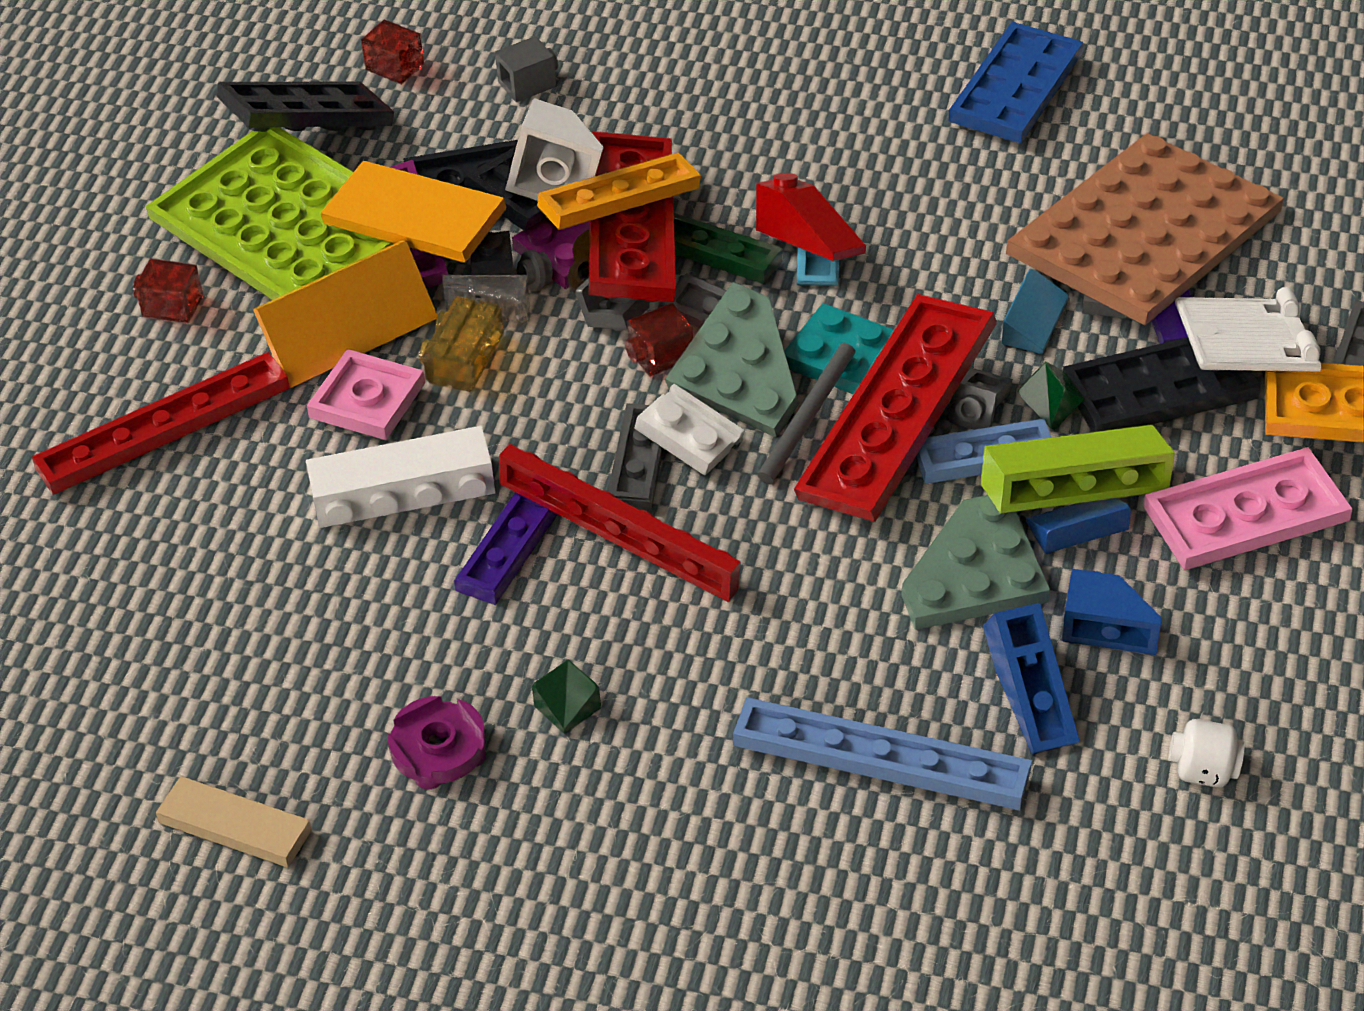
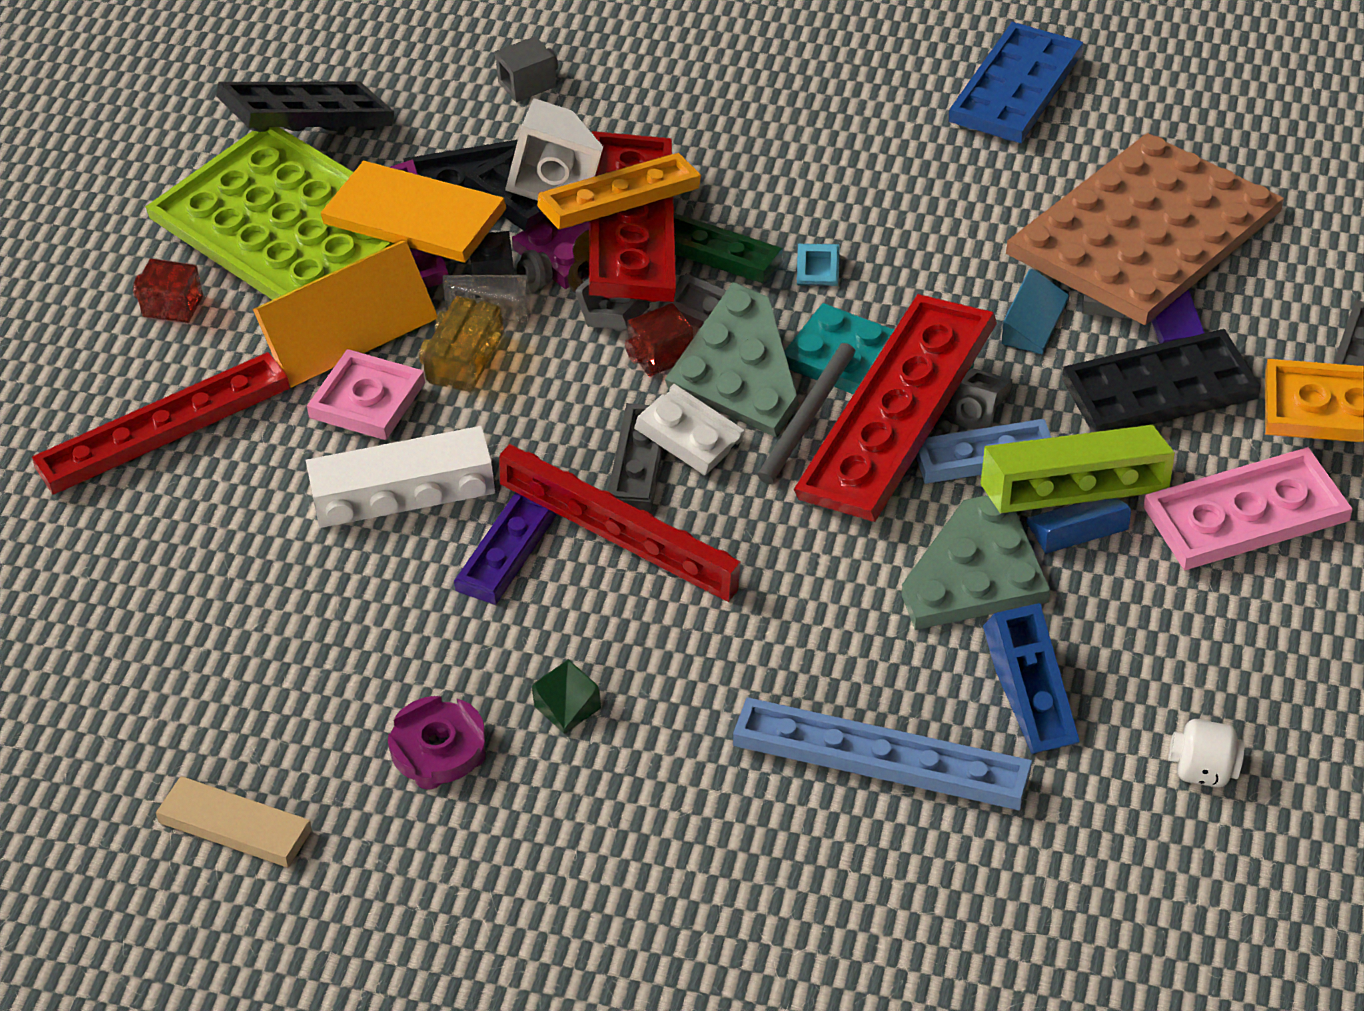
clear red brick [361,19,425,85] -> none
red slope [756,173,866,261] -> none
dark green slope [1017,361,1085,430] -> none
blue slope [1062,569,1162,655] -> none
white window [1175,287,1321,372] -> none

